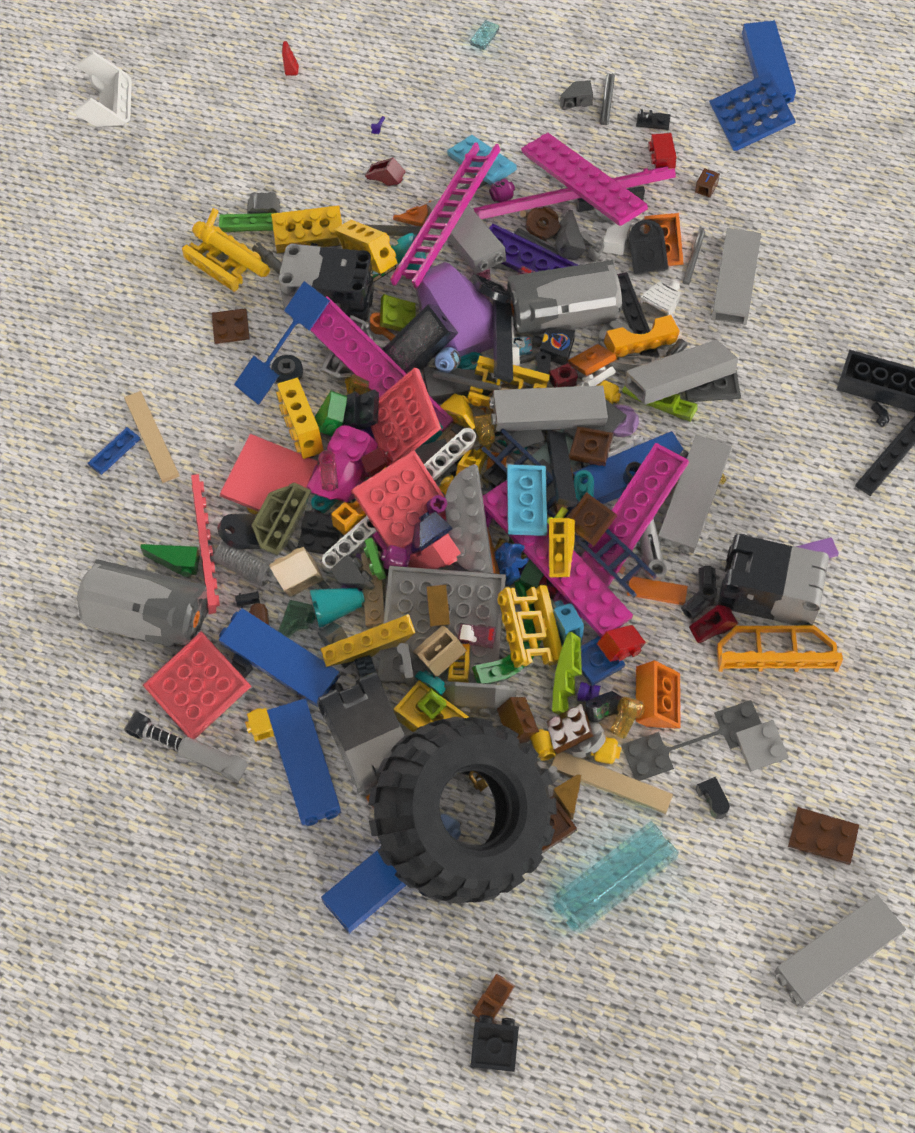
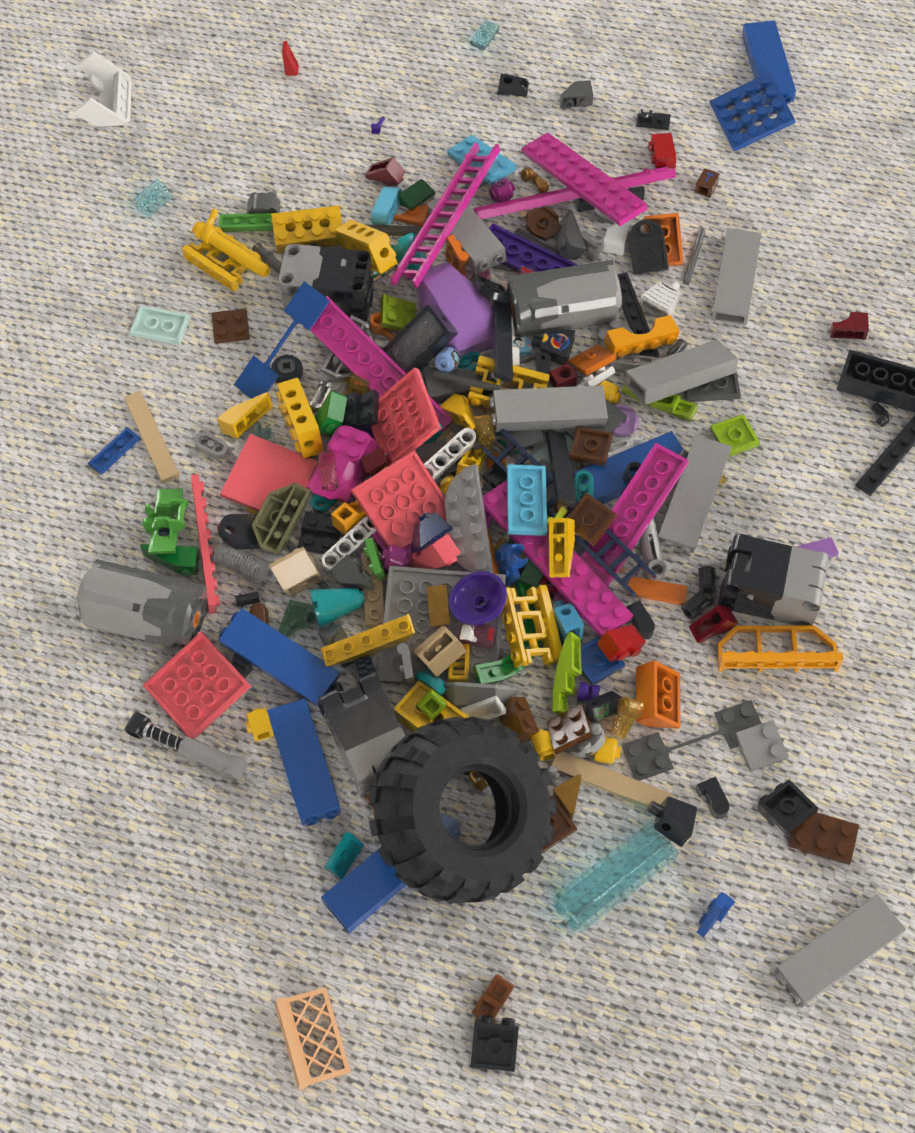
magenta bush [427,495,447,515] -> none
dark grey axle [600,73,615,125] -> none
none -> light aqua tile [129,305,190,345]
none -> clear light blue hinge [133,179,173,218]
none -> bright green piece [143,488,188,554]
none -> light grey plate [194,432,228,459]
none -> yellow slope [217,392,273,439]
none -> clear light blue wheel [252,424,275,441]
none -> light nougat fence [275,987,351,1090]
none -> light grey plate [309,380,349,413]
none -> teal plate [324,832,364,879]
none -> medium azure beam [371,187,402,225]
none -> dark green slope [398,179,436,210]
none -> orange plate [444,235,469,276]
none -> dark purple dish [449,571,507,626]
none -> white tile [461,695,506,720]
none -> black leg [497,73,529,97]
none -> pearl gold piece [521,168,549,193]
none -> black leg [626,600,655,639]
none -> black torso [646,796,697,847]
none -> blue plate [696,892,735,938]
none -> lime plate [710,414,760,457]
none -> black plate [758,779,818,835]
none -> dark red arch [830,312,869,340]

